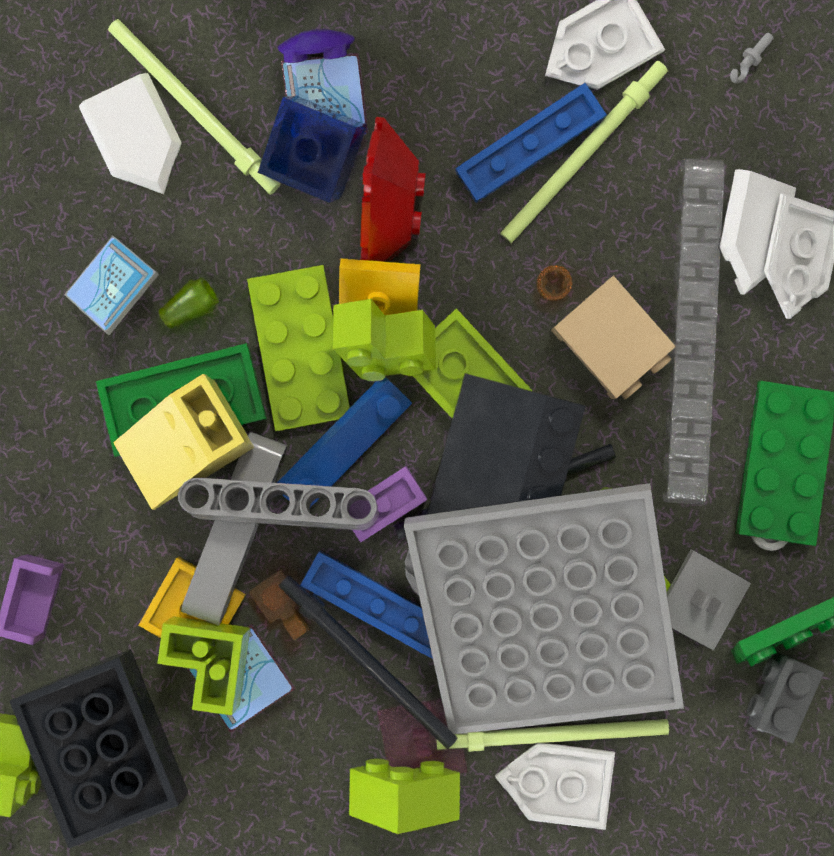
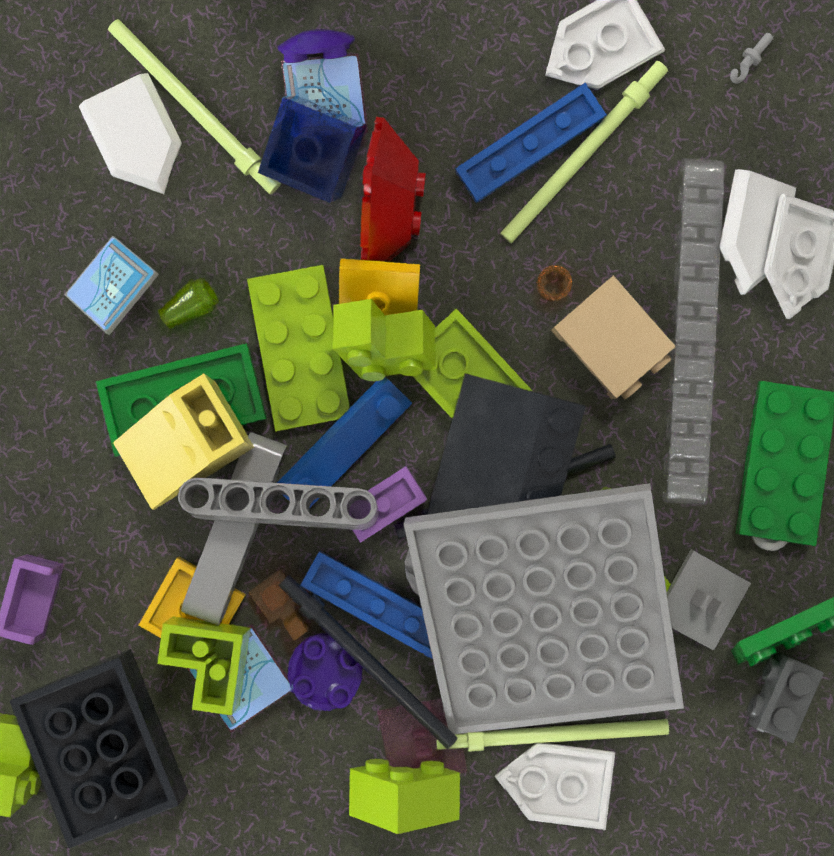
none -> dark purple dish [287,633,363,711]

